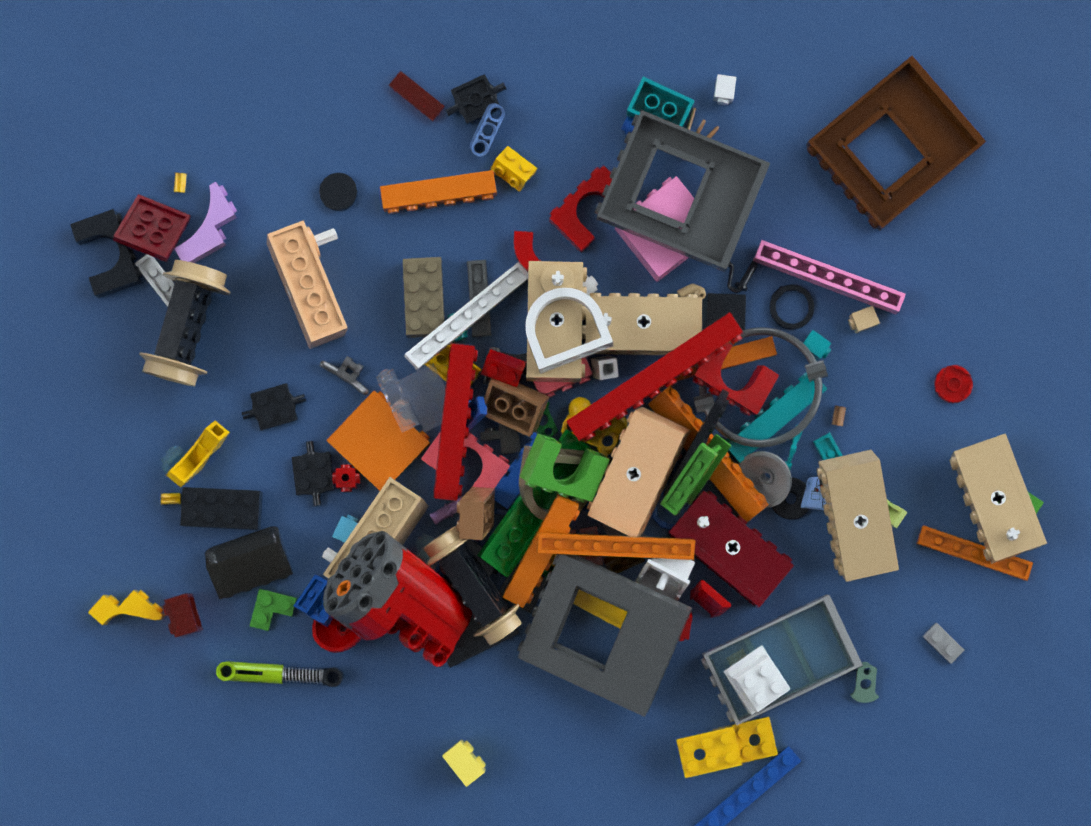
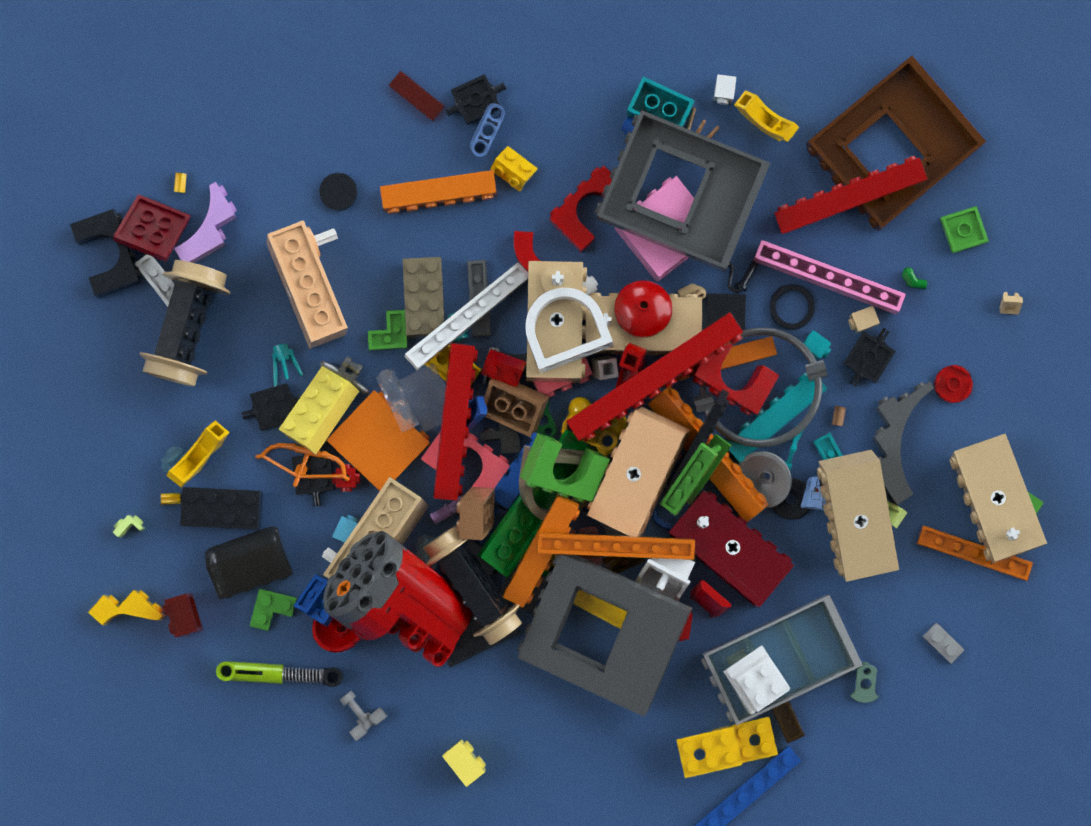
none -> yellowish green bracket [113,515,145,538]
none -> orange piece [255,443,350,487]
none -> teal plant [272,344,303,387]
none -> light yellow brick [279,366,359,454]
none -> light grey bar [339,690,387,741]
none -> bright green plate [368,310,408,351]
none -> red dish [614,280,672,338]
none -> red arch [615,343,647,388]
none -> yellow arch [734,90,799,142]
none -> dark brown plate [771,701,805,743]
none -> red brick [774,156,928,234]
none -> black plate [843,328,896,387]
none -> dark grey arch [872,382,934,505]
none -> green arm [902,267,927,290]
none -> bright green plate [939,206,989,254]
none -> tan tile [999,292,1023,315]

